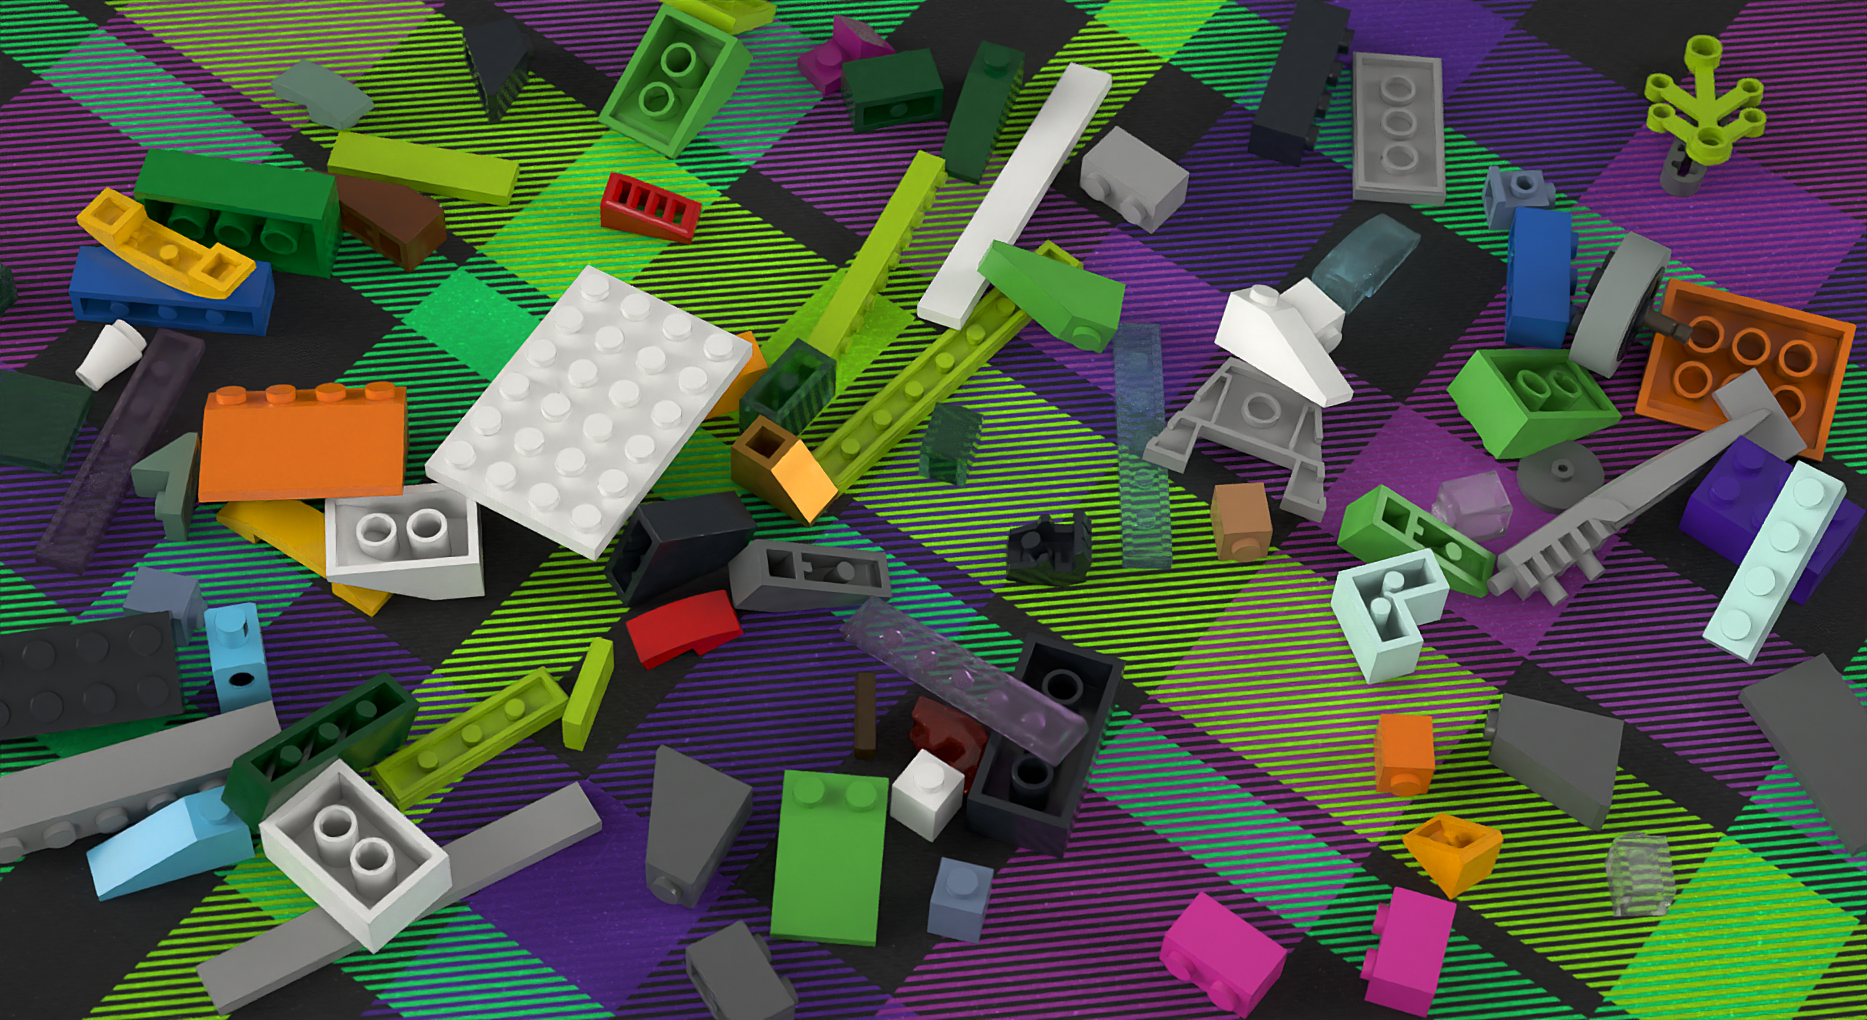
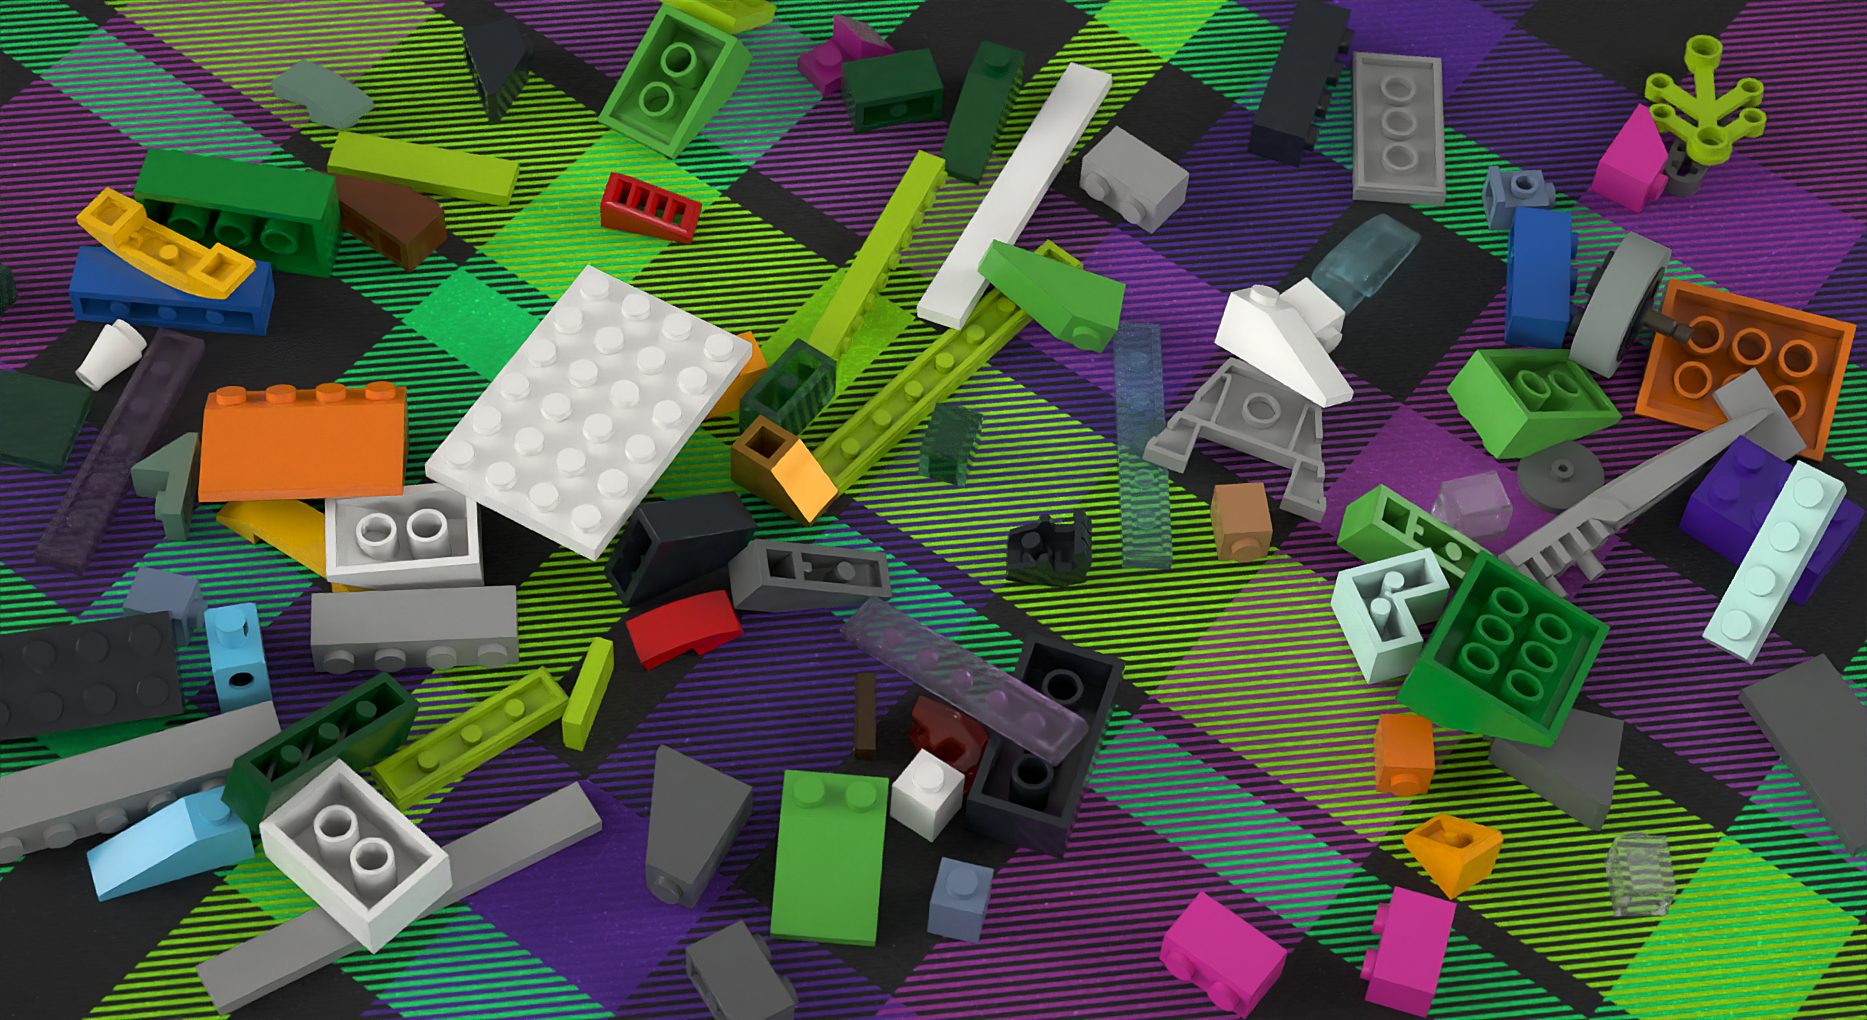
none -> light grey brick [311,585,519,674]
none -> green slope [1395,549,1610,748]
none -> dark pink slope [1591,104,1669,214]

